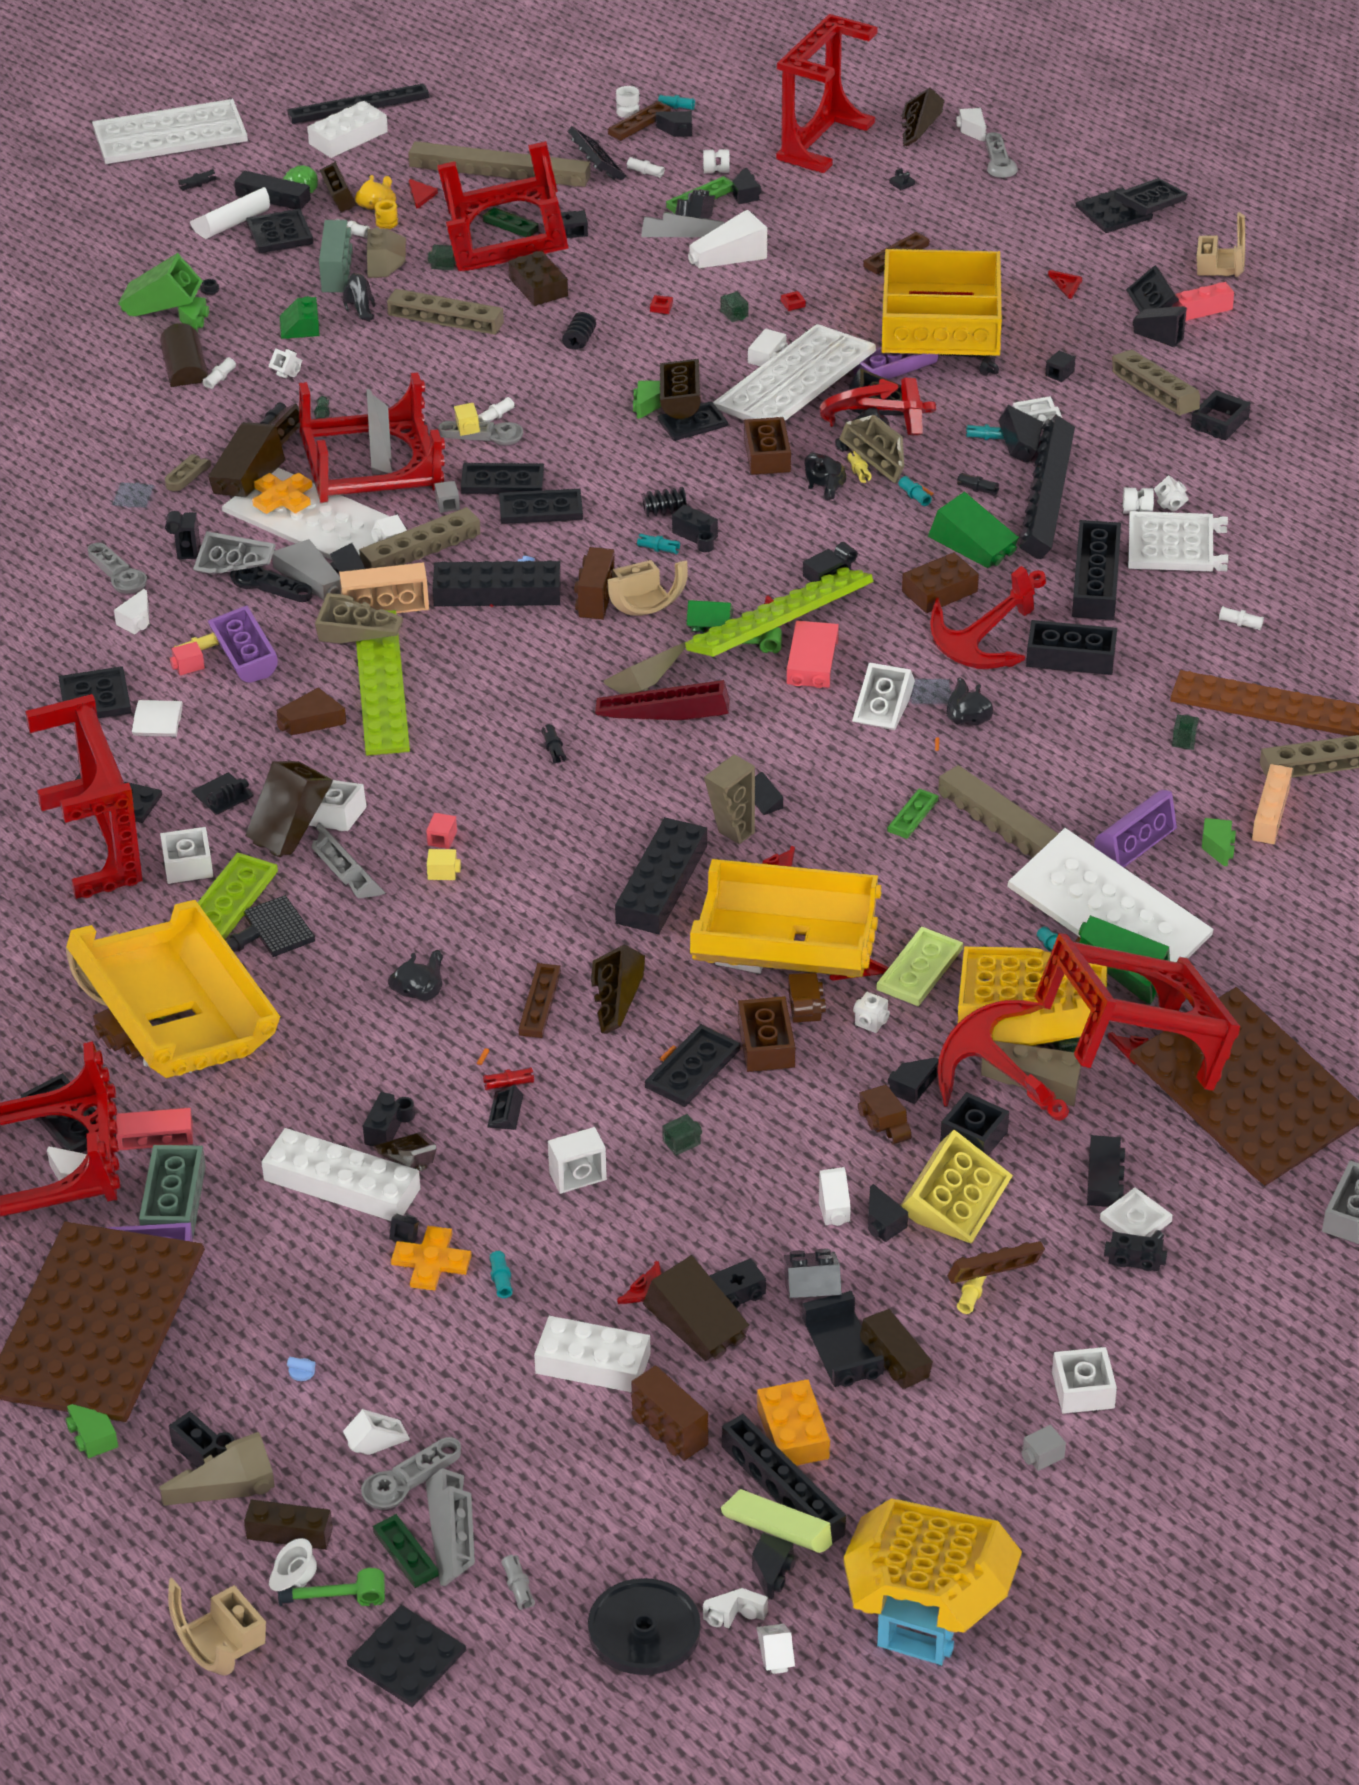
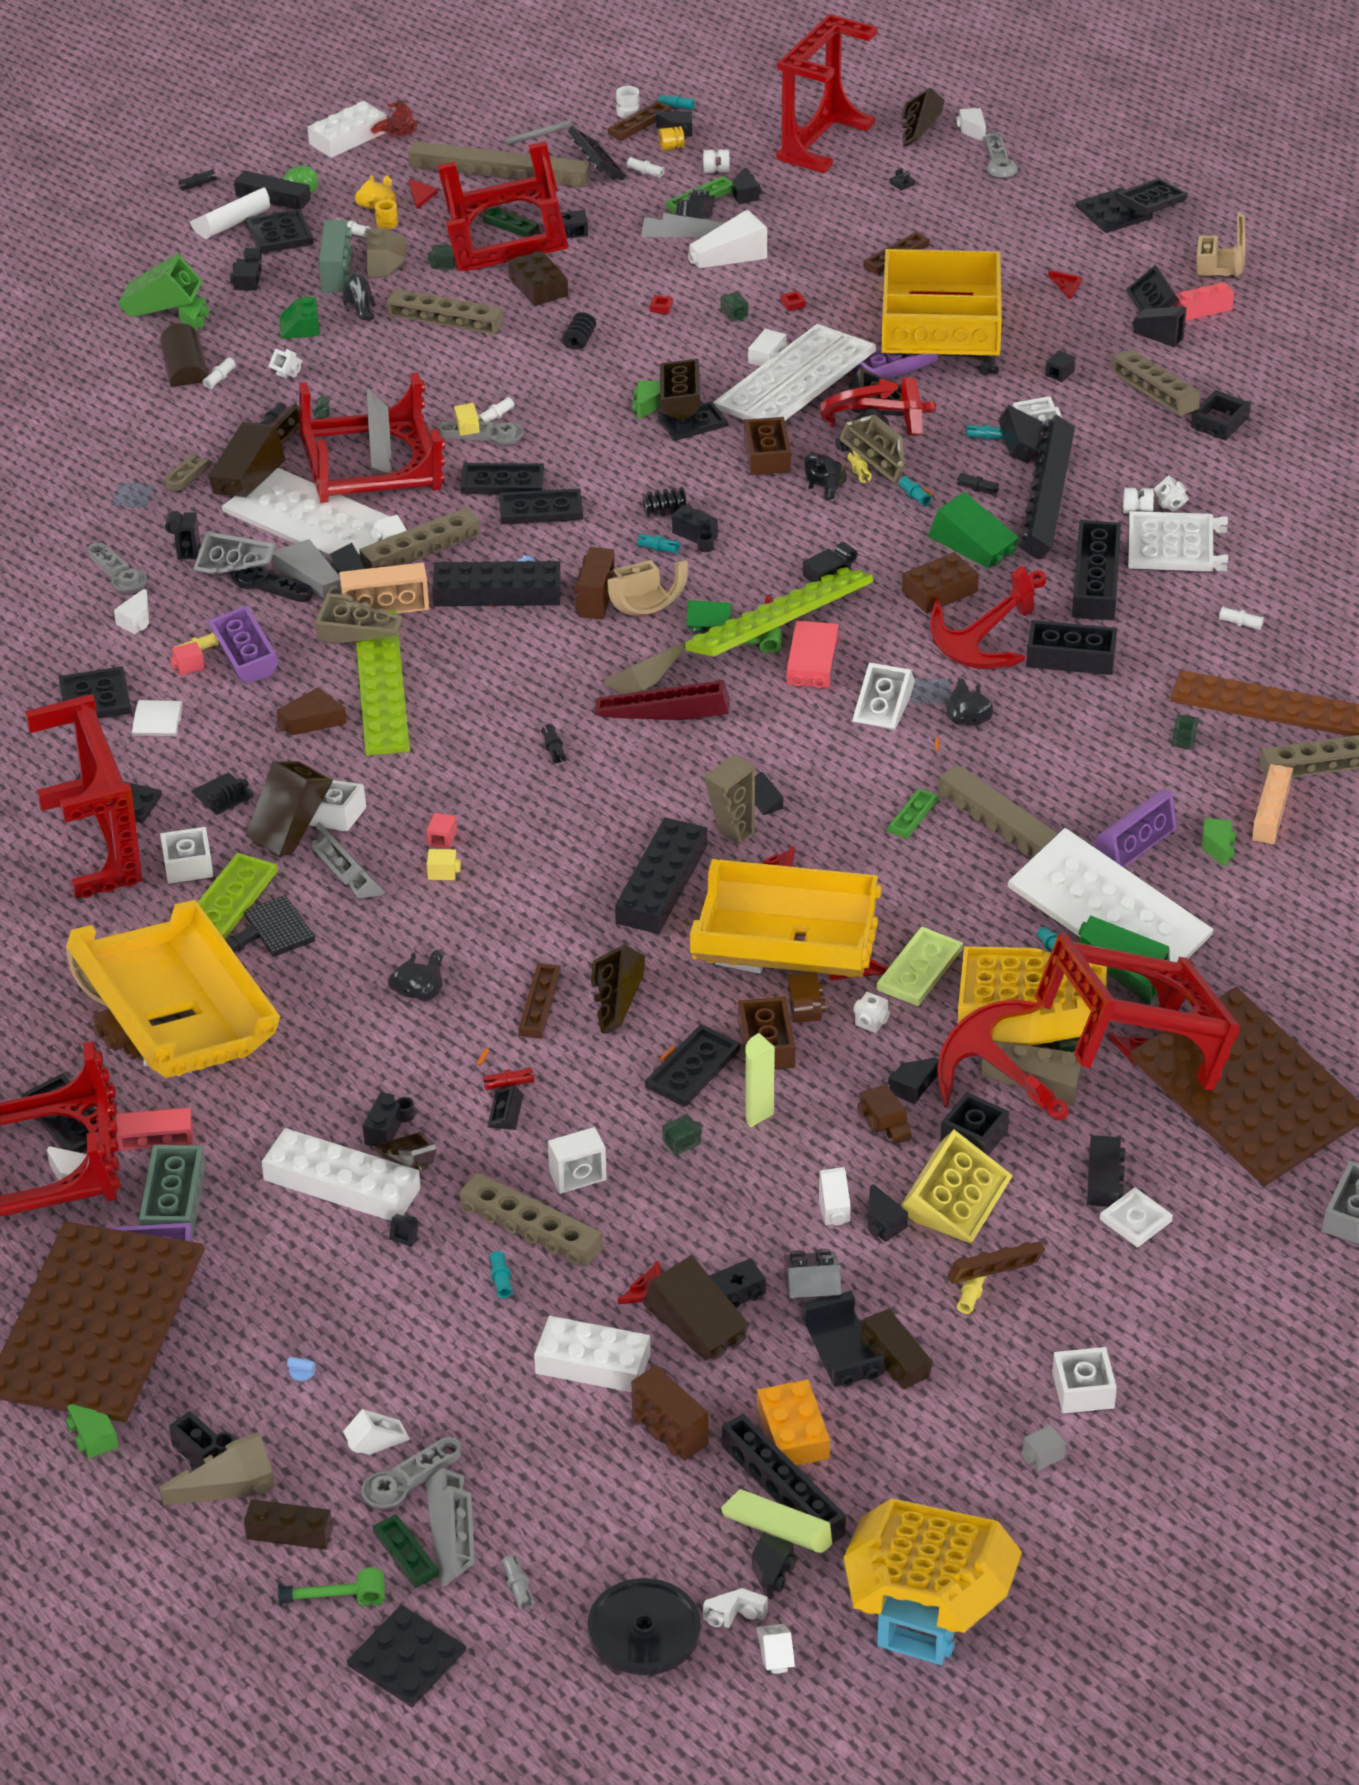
white plate [92,99,248,164] -> none
tan piece [168,1578,266,1676] -> none
black plate [200,279,220,295] -> none
light orange plate [252,472,312,514] -> none
white piece [269,1539,317,1591] -> none
black plate [287,83,429,124] -> none
dark brown brick [319,162,357,213] -> none
light orange plate [391,1226,472,1291] -> none
light grey brick [434,481,460,513] -> none
black brick [1104,1230,1168,1271] -> none
none -> black hinge [230,247,262,291]
none -> clear red piece [370,99,418,136]
none -> dark tan brick [460,1172,603,1267]
none -> light grey bar [504,120,572,145]
none -> yellow piece [659,126,684,151]
none -> yellowish green brick [745,1033,775,1127]

